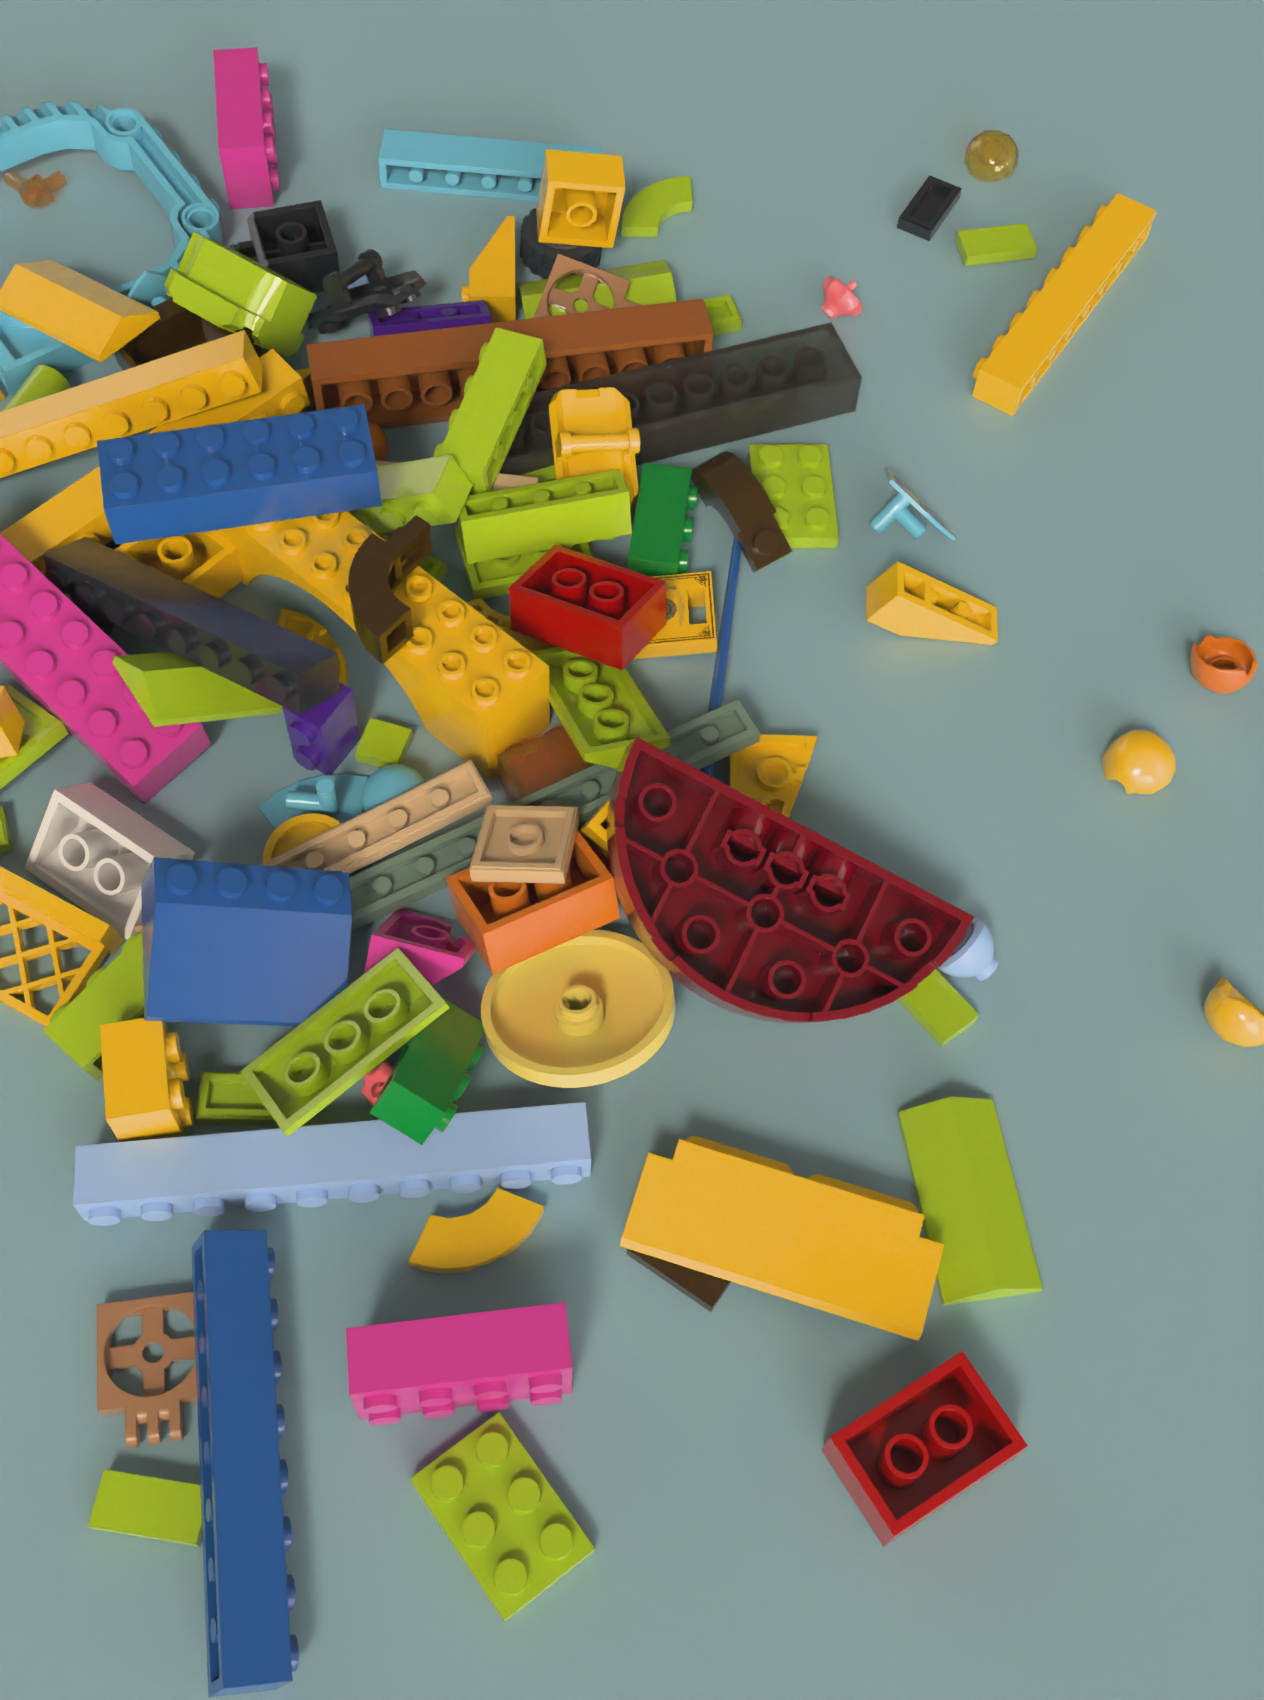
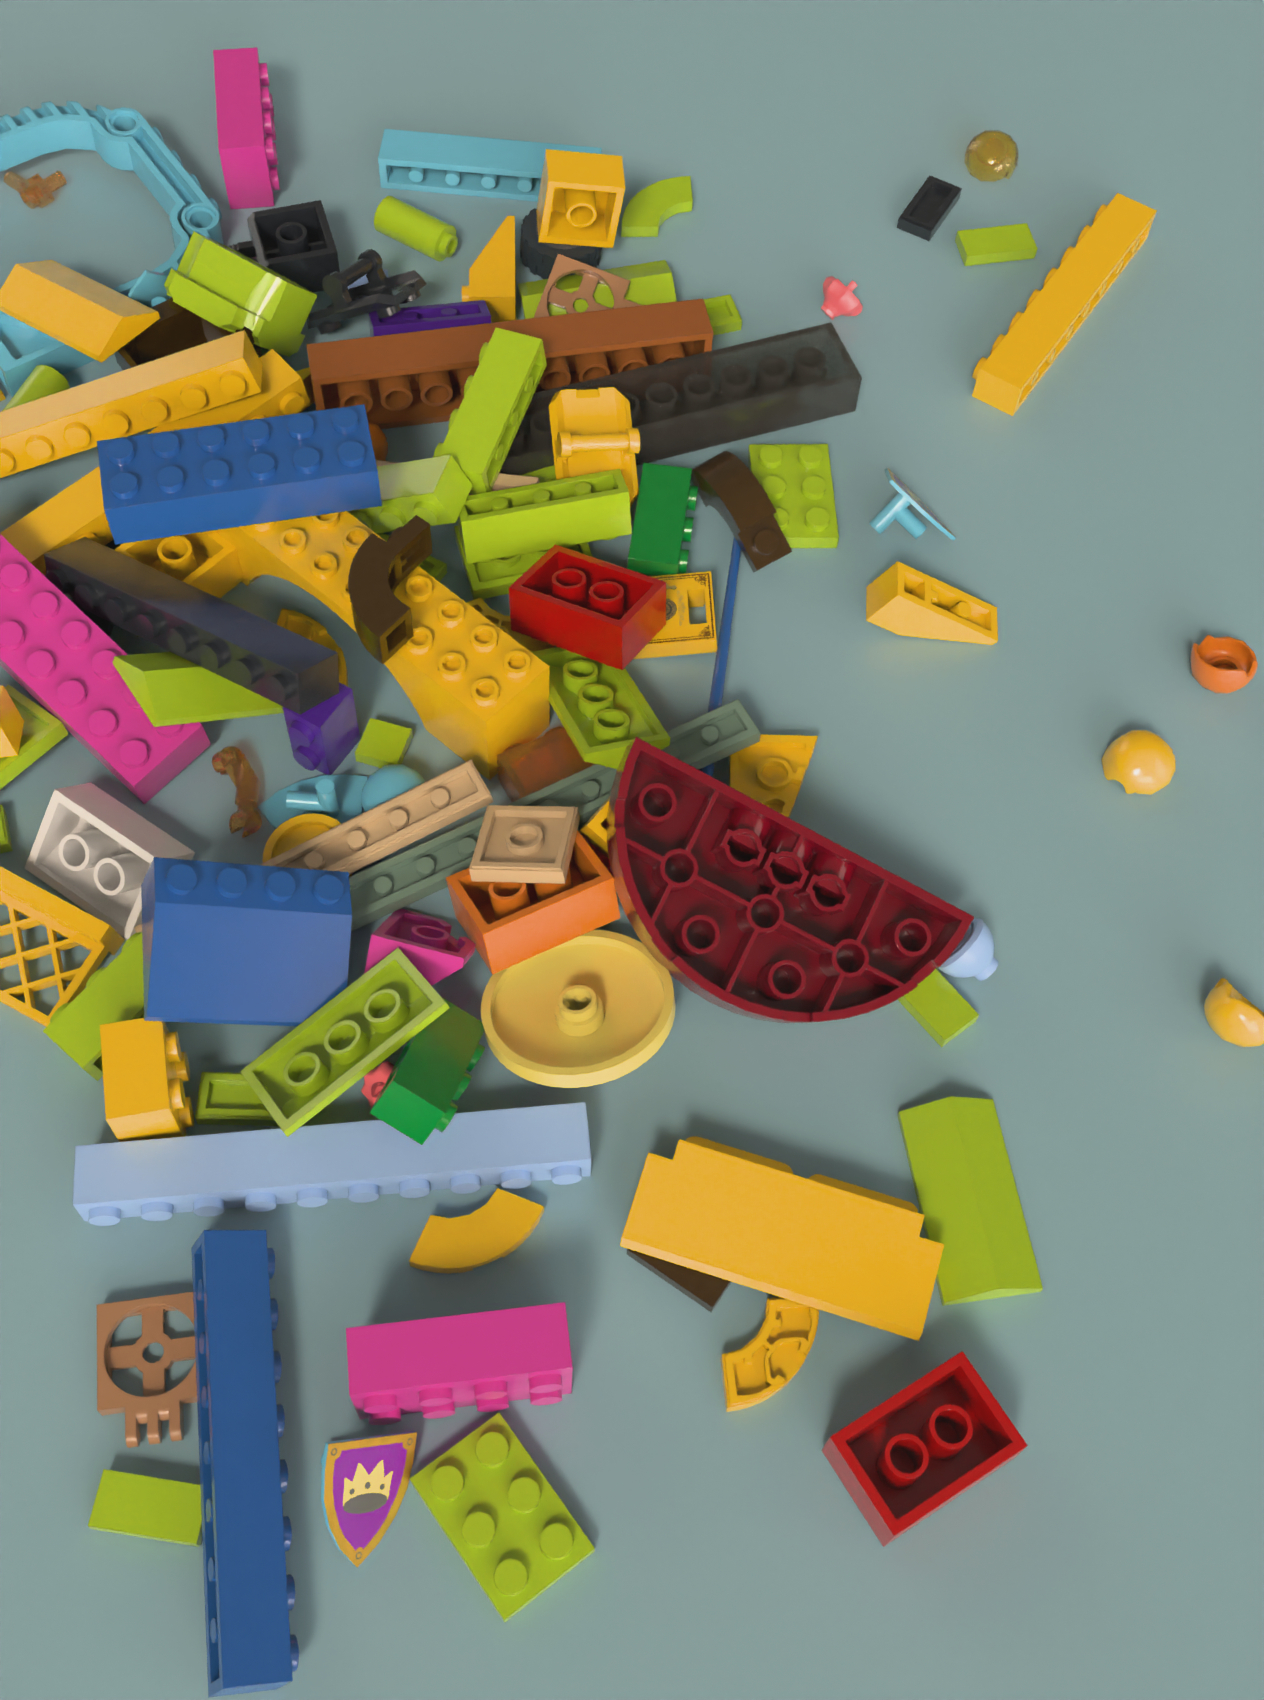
none -> clear orange arm [212,746,262,838]
none -> shield [321,1431,417,1568]
none -> lime brick [374,196,458,262]
none -> yellow tile [720,1297,819,1412]

